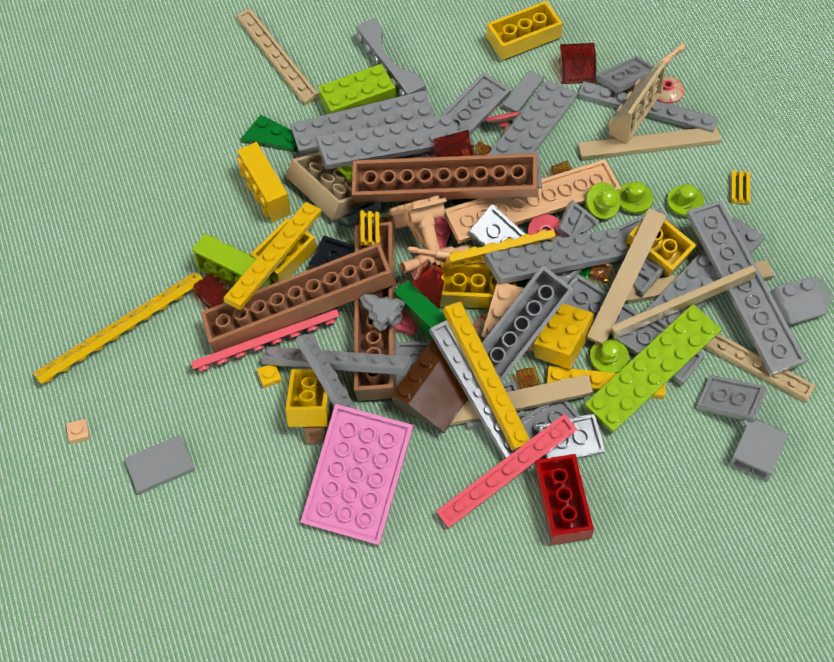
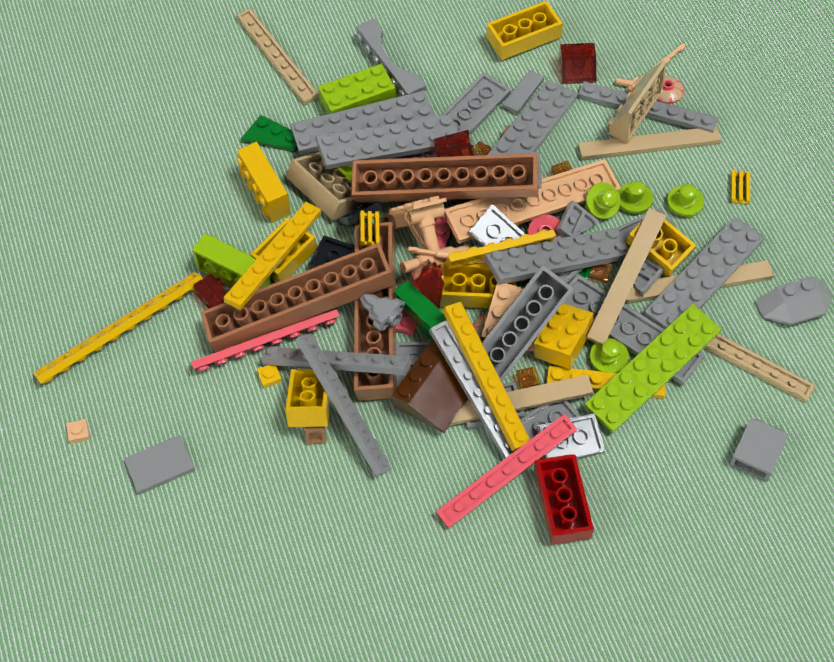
bright pink plate [301,404,414,545] -> none
coral dish [485,112,520,127] -> none
light grey tile [596,56,655,94] -> none
tan tile [611,265,756,339] -> none
light grey plate [686,200,807,376] -> none
light grey tile [696,375,767,422] -> none

